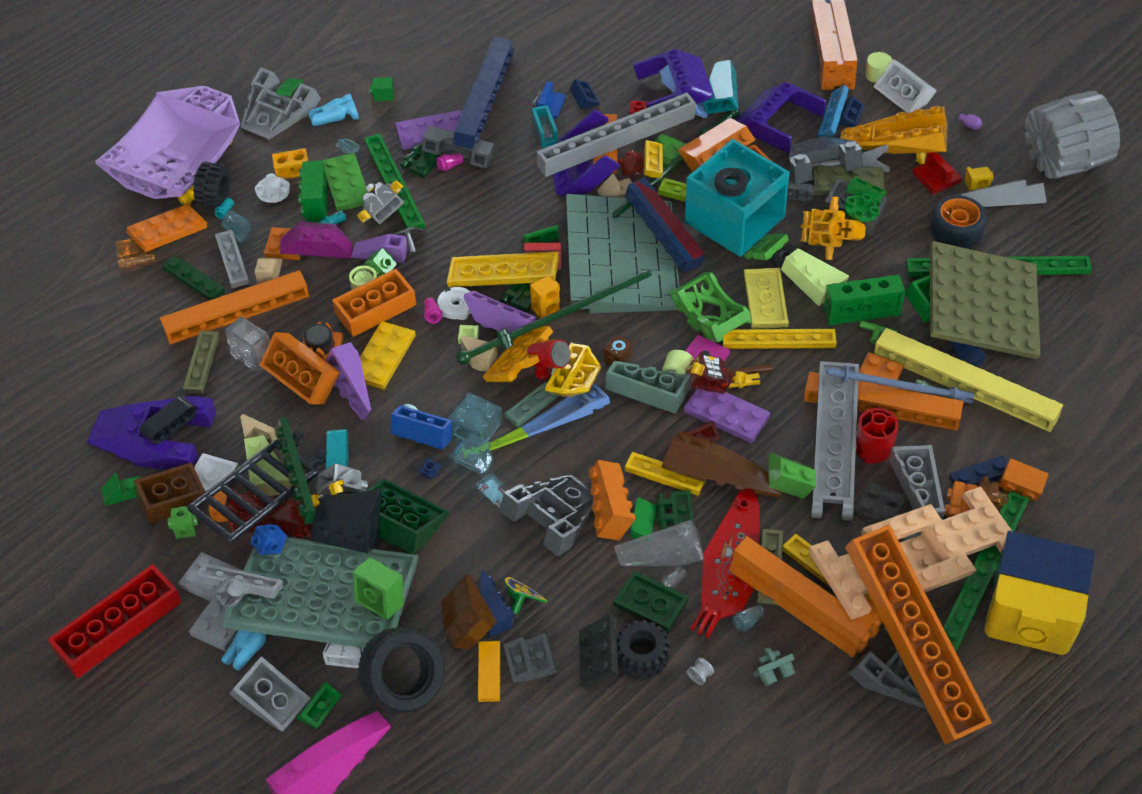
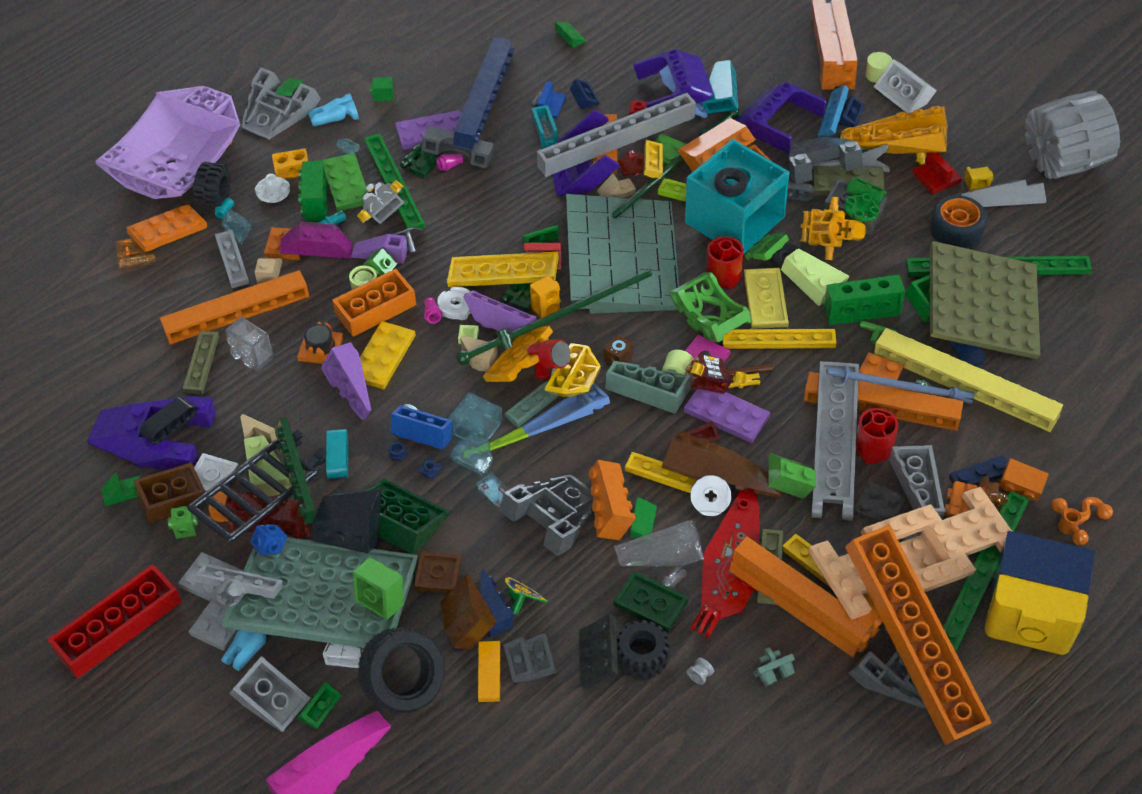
dark green plate [162,255,225,301] -> none
yellow brick [178,186,194,205] -> none
orange brick [259,332,340,404] -> none
light grey torso [311,464,368,508] -> none
dark blue brick [625,178,705,273] -> none
dark green plate [655,491,695,531] -> none
clear light blue cone [733,604,764,632] -> none
medium lavender cylinder [958,114,982,130] -> none
none -> dark blue plate [387,442,407,461]
none -> reddish brown plate [414,551,462,593]
none -> green slope [555,21,586,48]
none -> white plate [691,475,731,516]
none -> red cylinder [706,236,744,290]
none -> orange piece [1051,497,1113,546]

